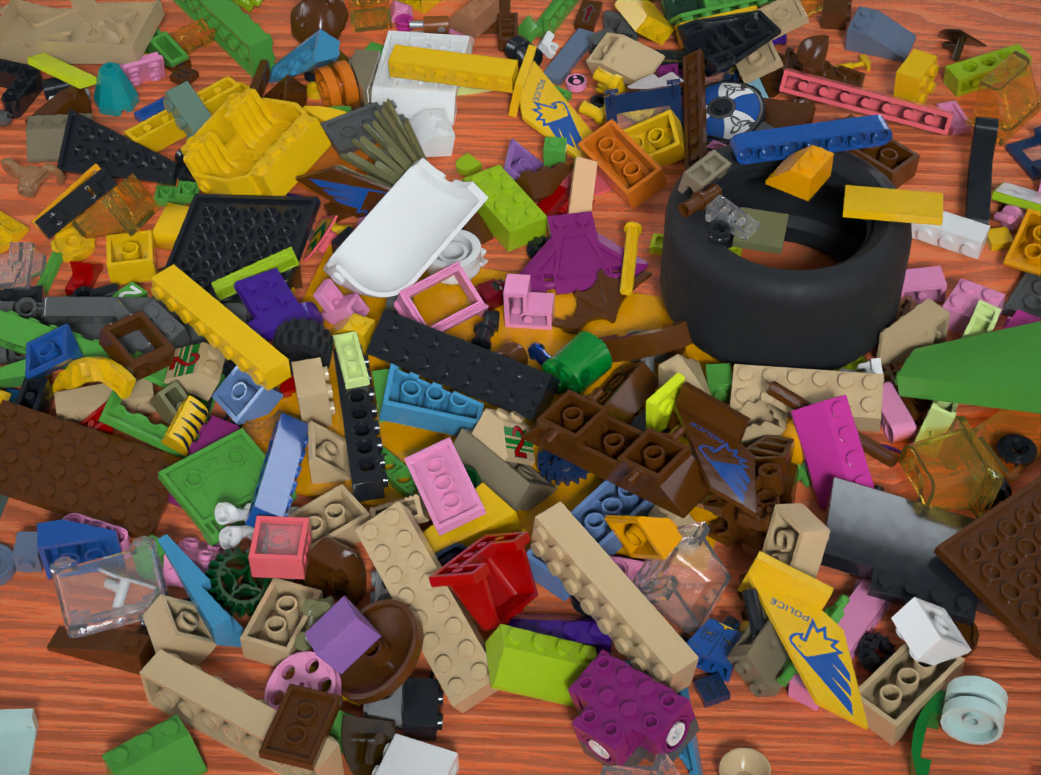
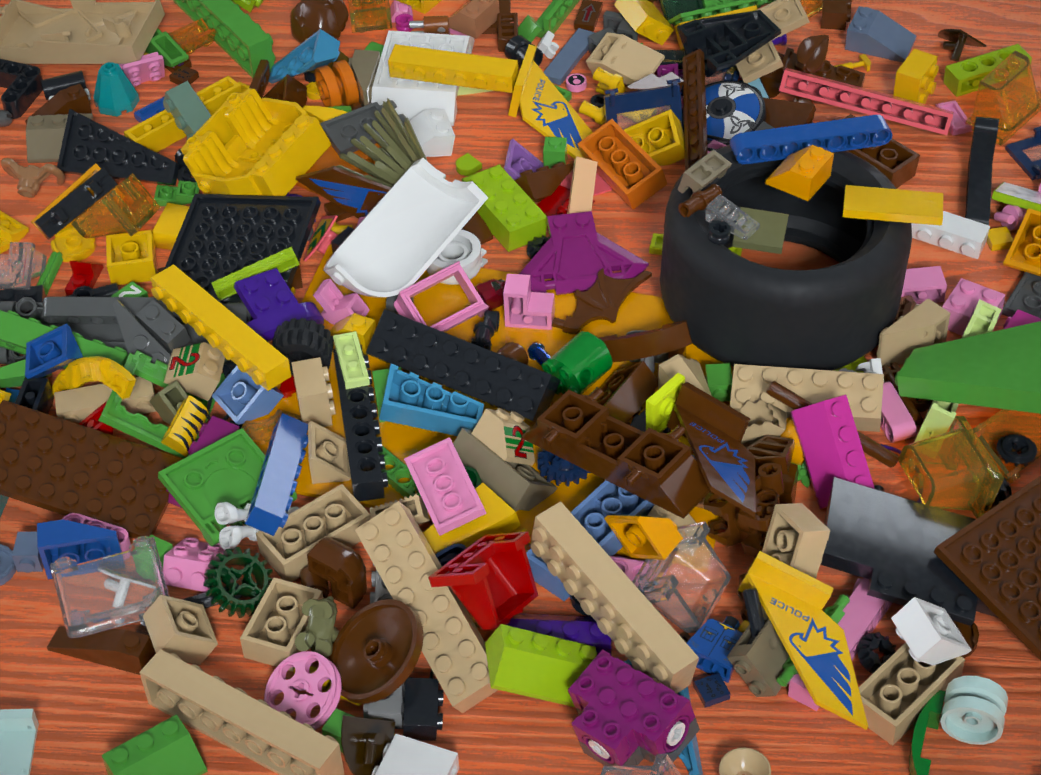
neon yellow tile [27,53,96,89] -> none
reddish brown window [99,311,175,381] -> none
dark azure wedge [158,534,244,647] -> none
coral piece [248,516,312,579] -> none
reddish brown tile [258,684,343,771] -> none
medium lavender slope [305,596,381,674] -> none
yellow axle [620,222,642,296] -> none

